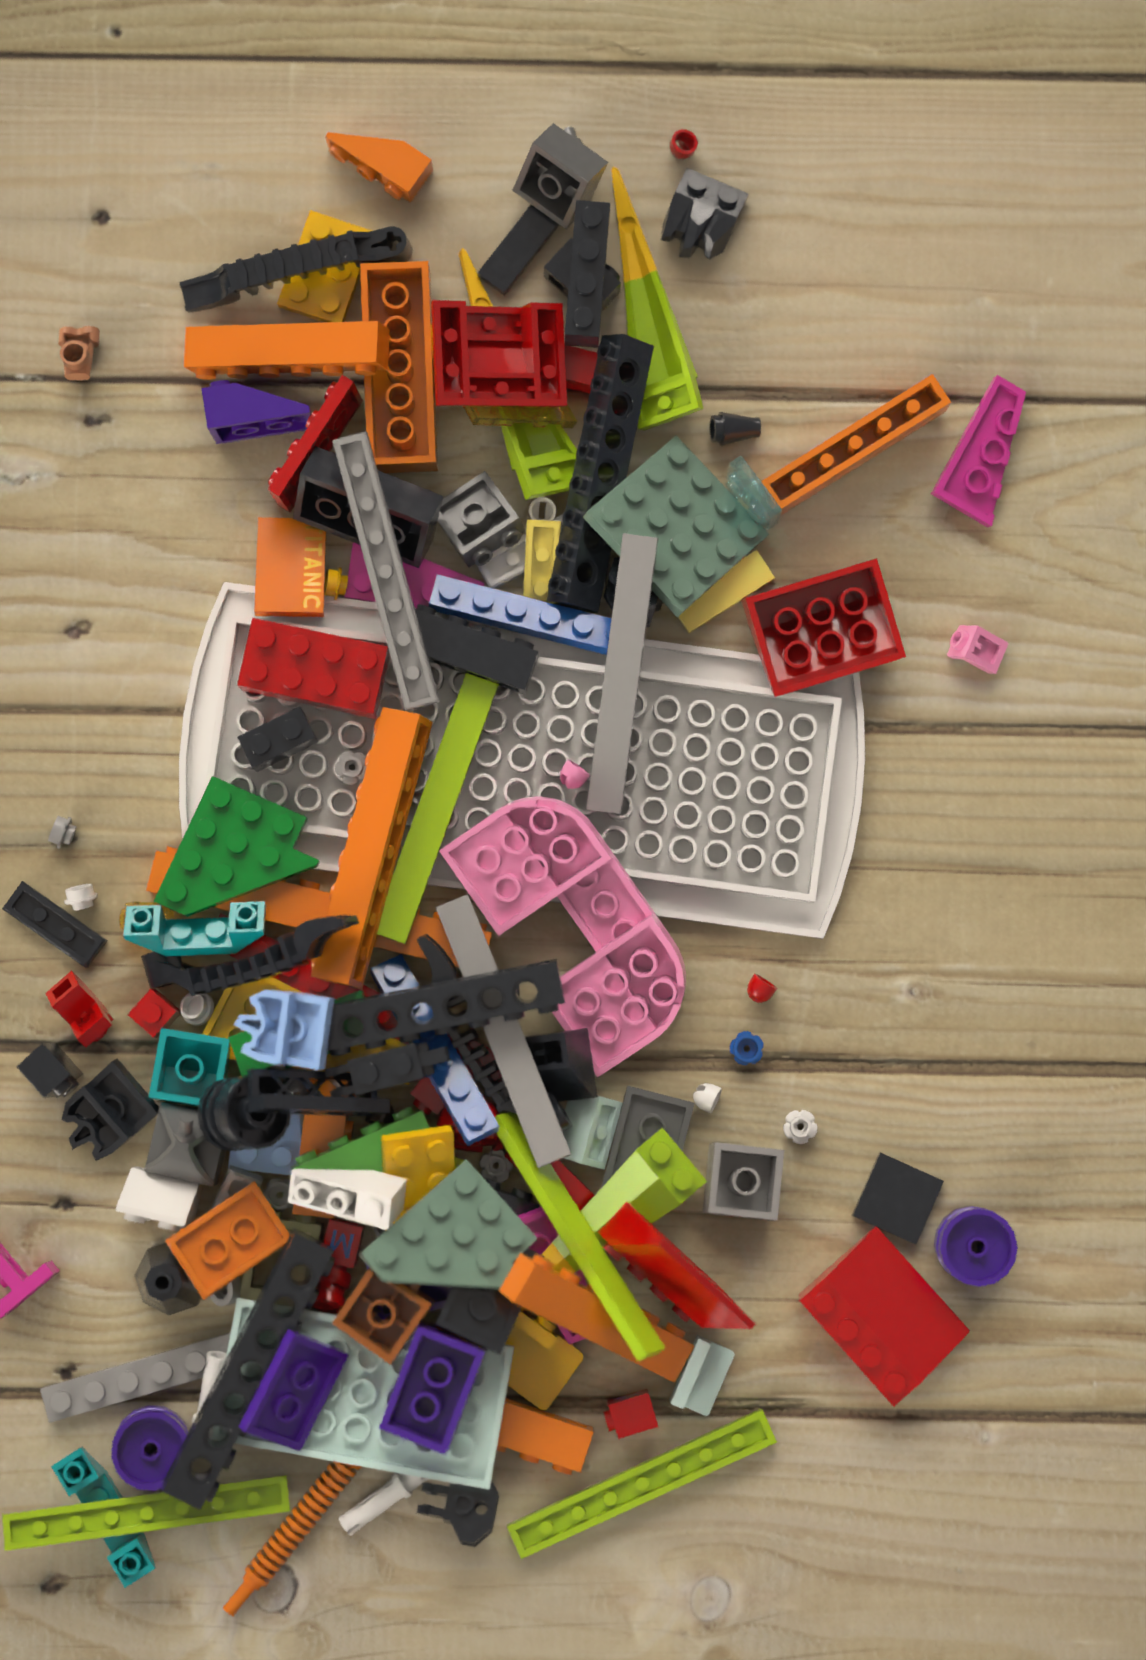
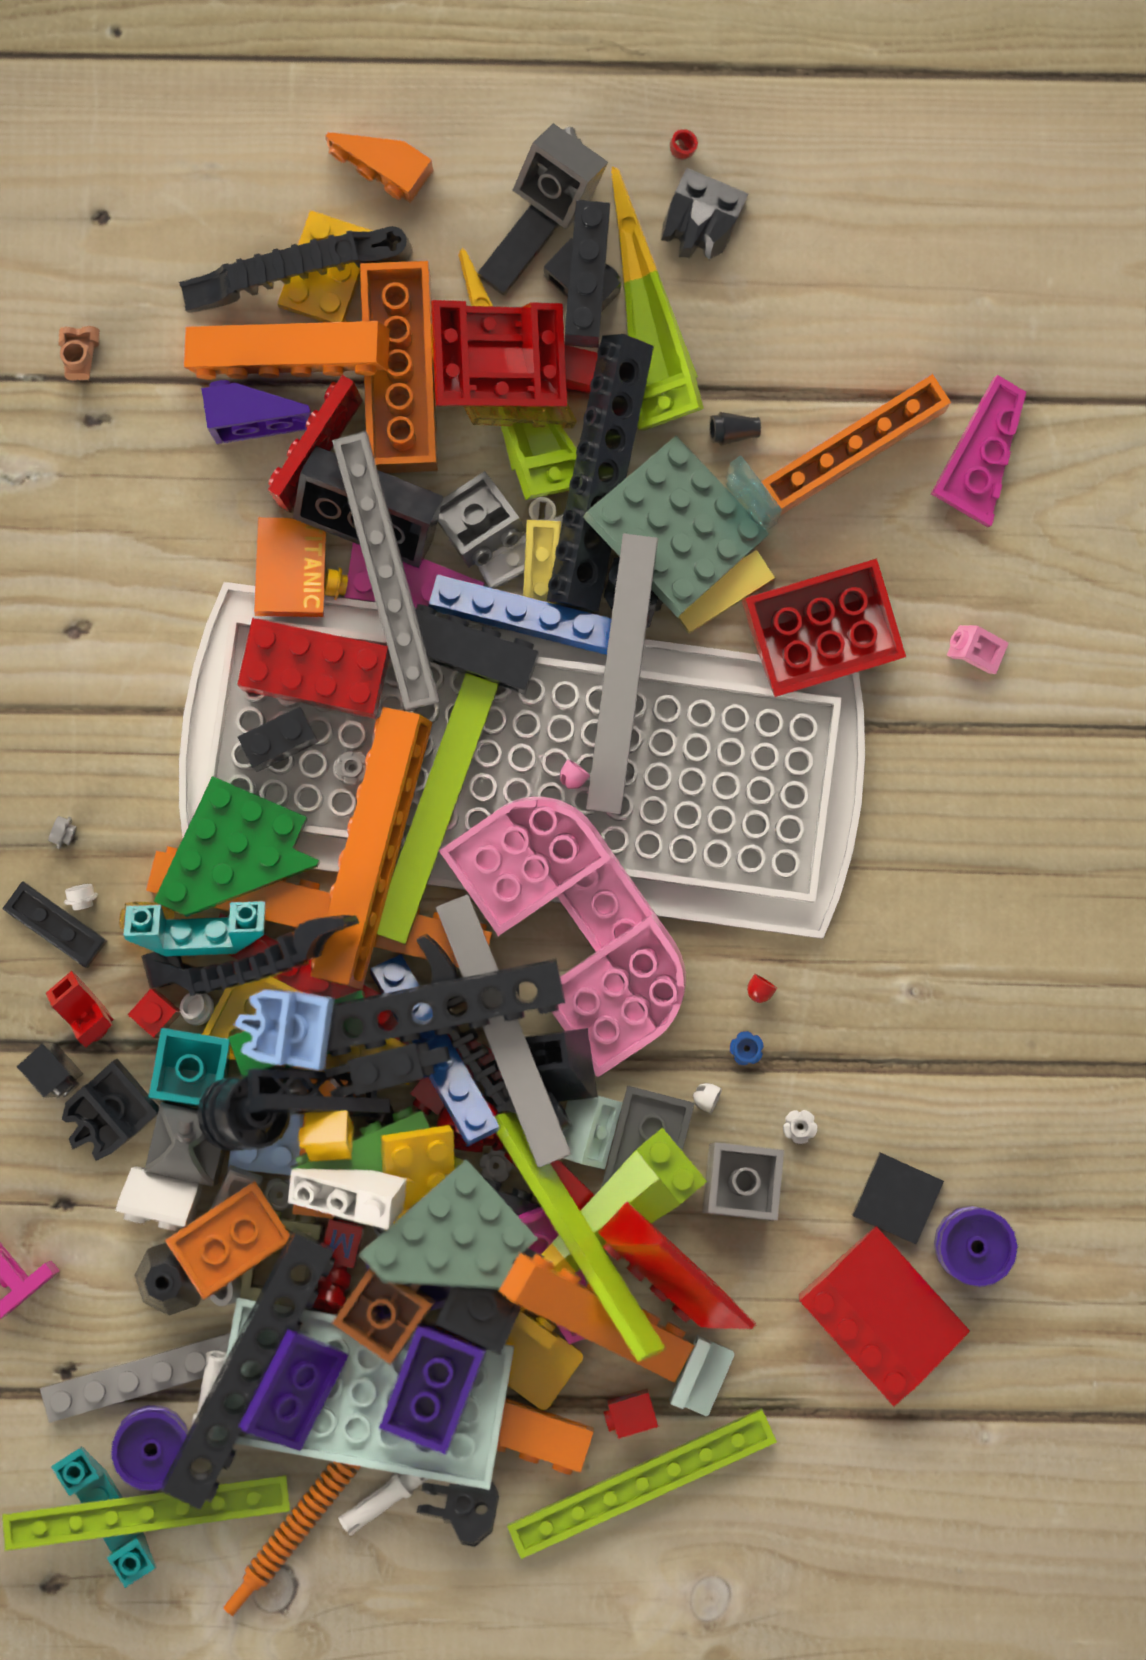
none -> yellow brick [298,1110,354,1162]

